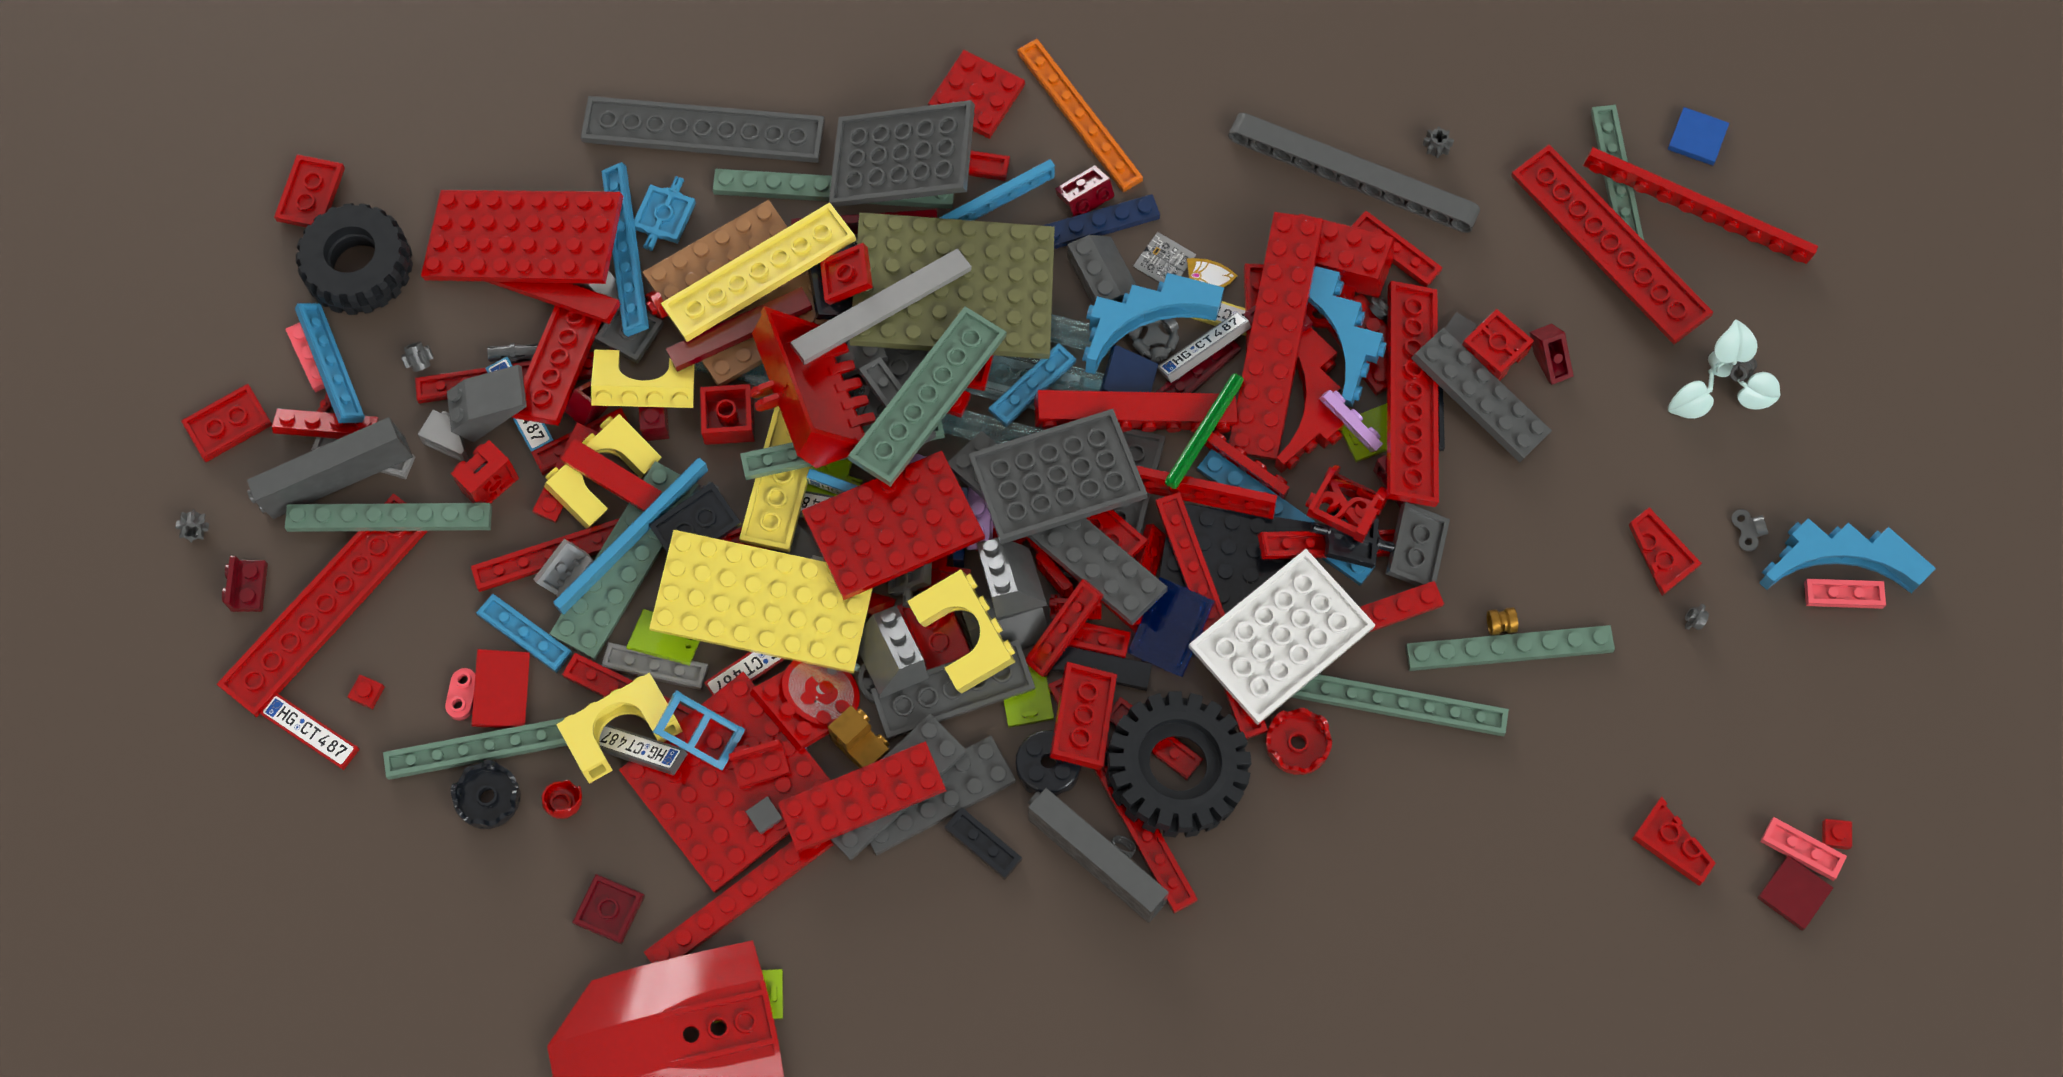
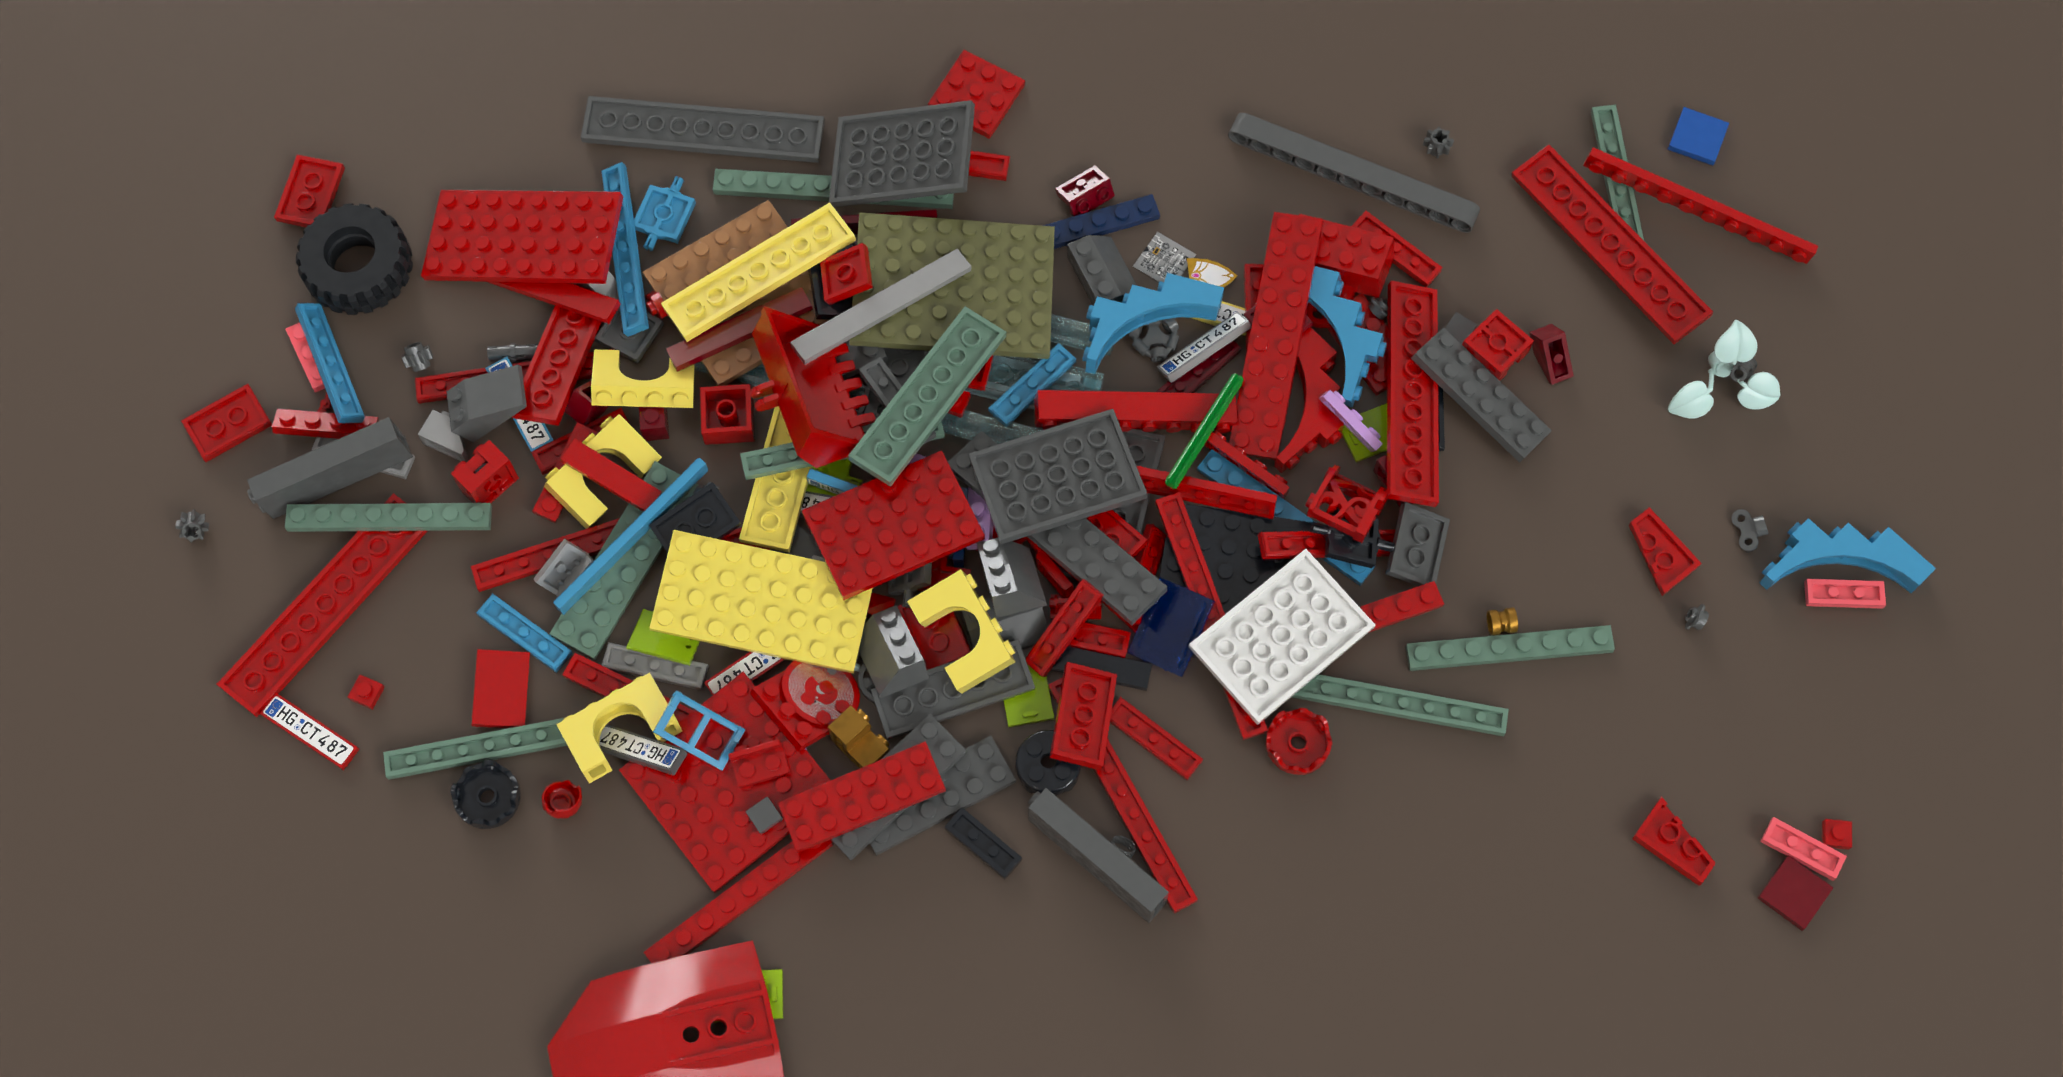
dark red bracket [222,556,268,612] -> none
coral plate [445,668,475,721] -> none
dark red tile [572,874,645,945] -> none
dark azure tile [939,159,1055,221] -> none
orange tile [1017,38,1143,193] -> none
dark blue tile [1100,345,1158,392] -> none
black tyre [1105,691,1251,838] -> none

